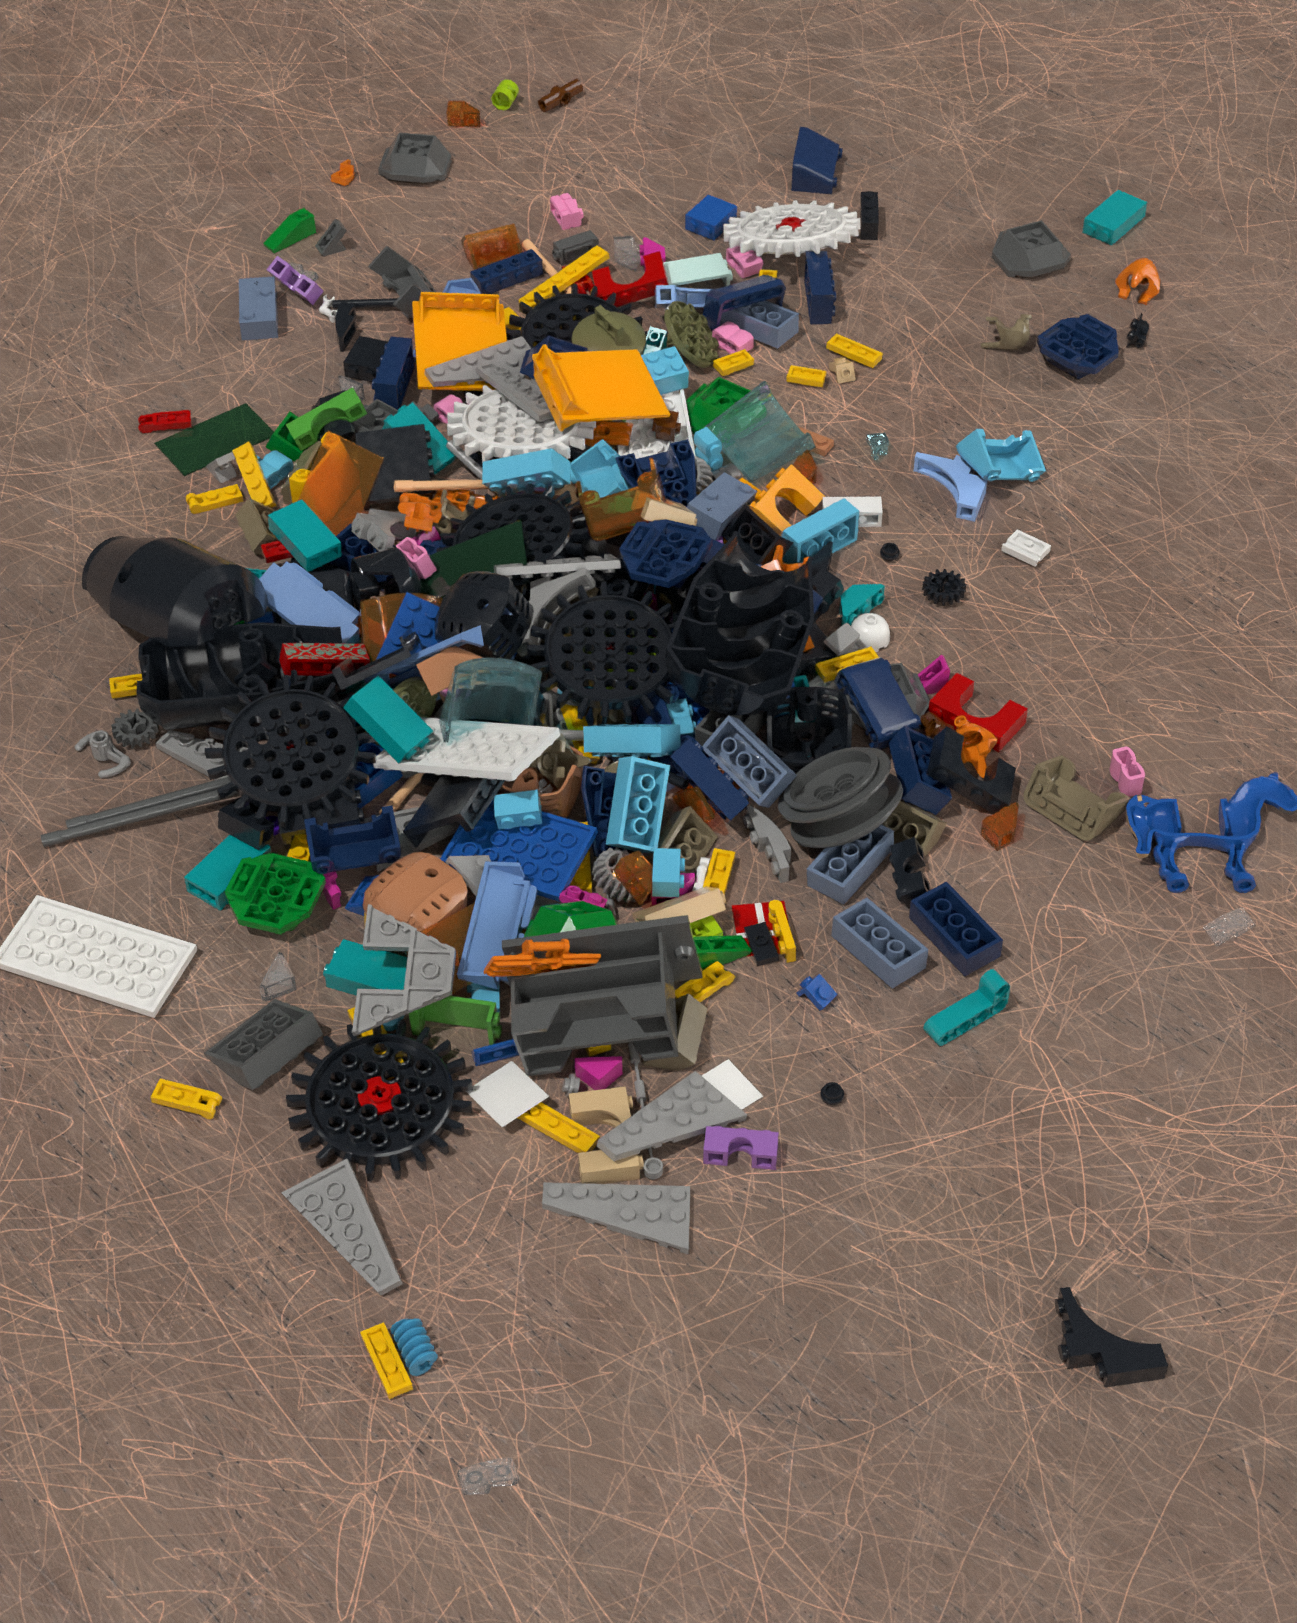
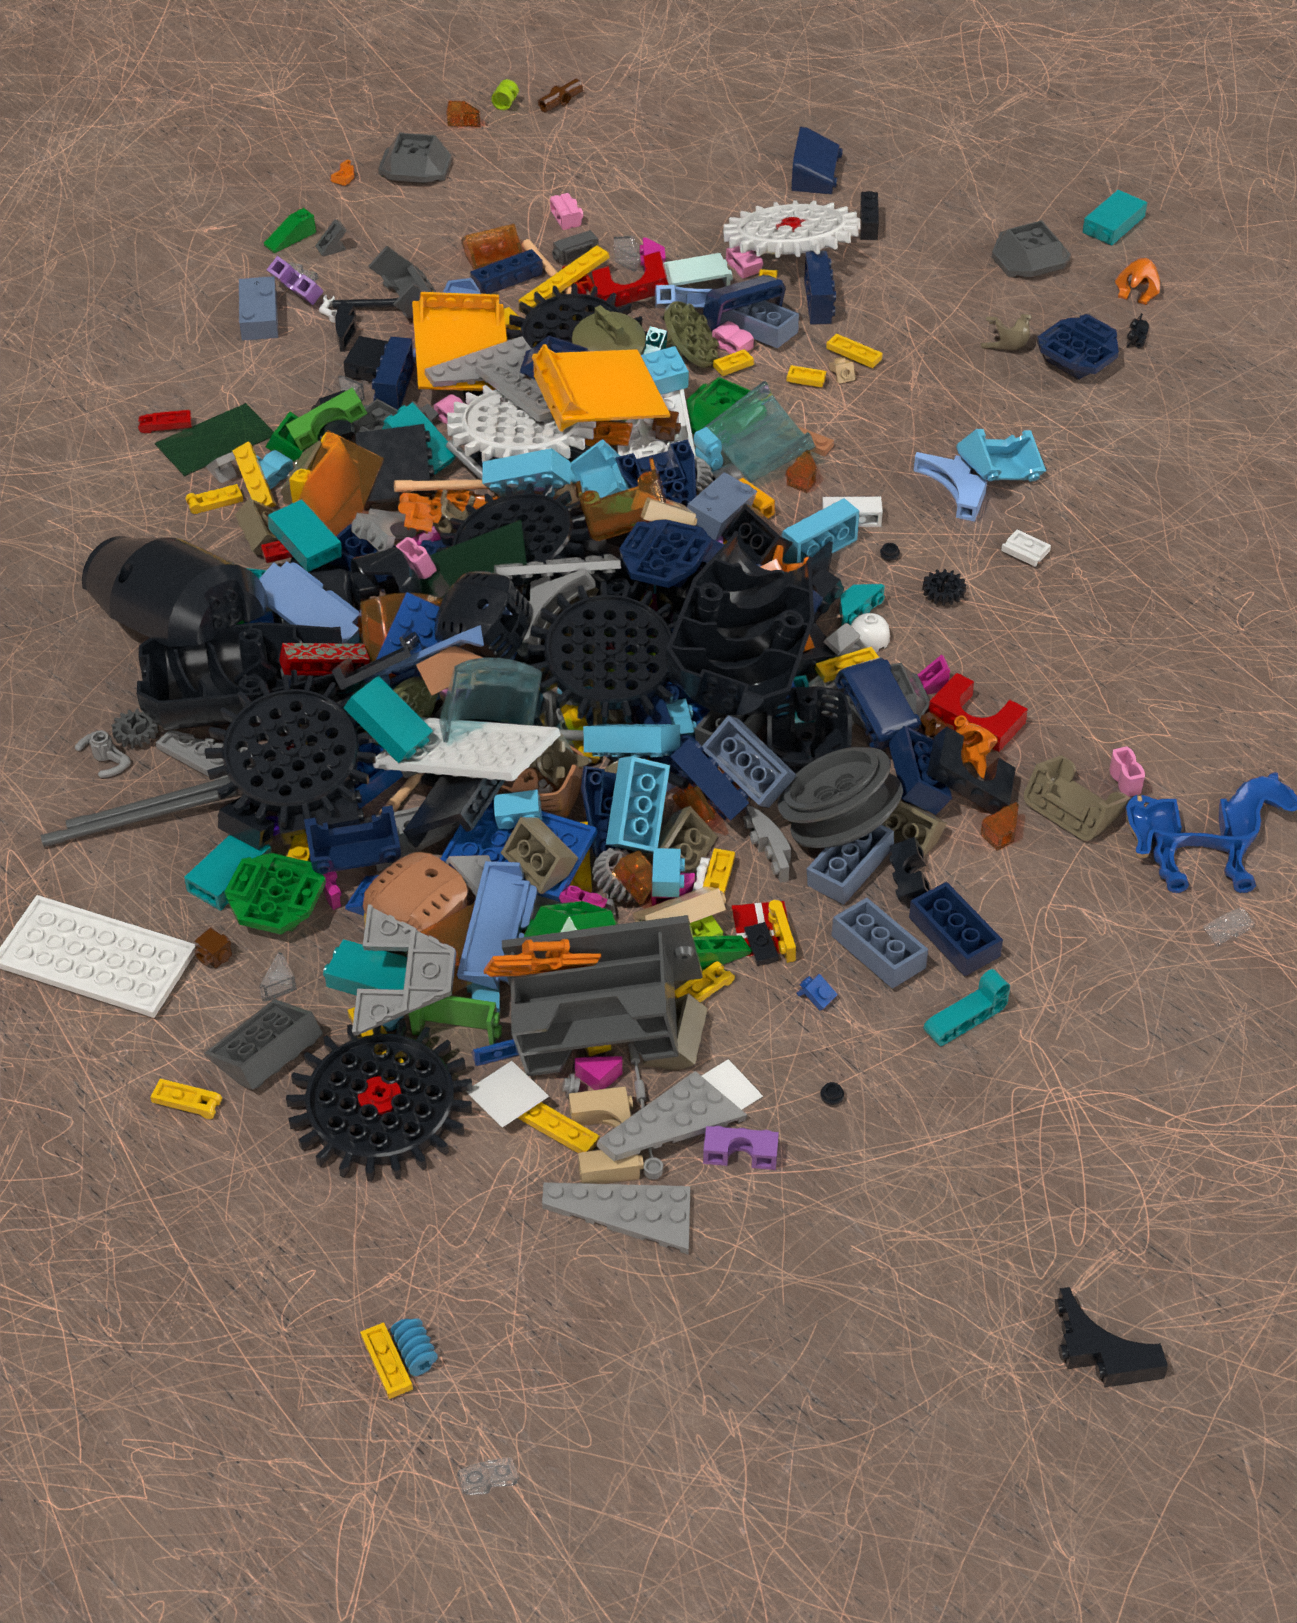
yellow plate [109,674,142,699] -> none
light grey wing [282,1159,403,1296] -> none
blue brick [685,195,737,241] -> none
light orange arch [750,464,825,532] -> none
clear light blue slope [866,432,889,460] -> none
none -> reddish brown brick [194,927,232,969]
none -> dark tan slope [501,817,578,894]

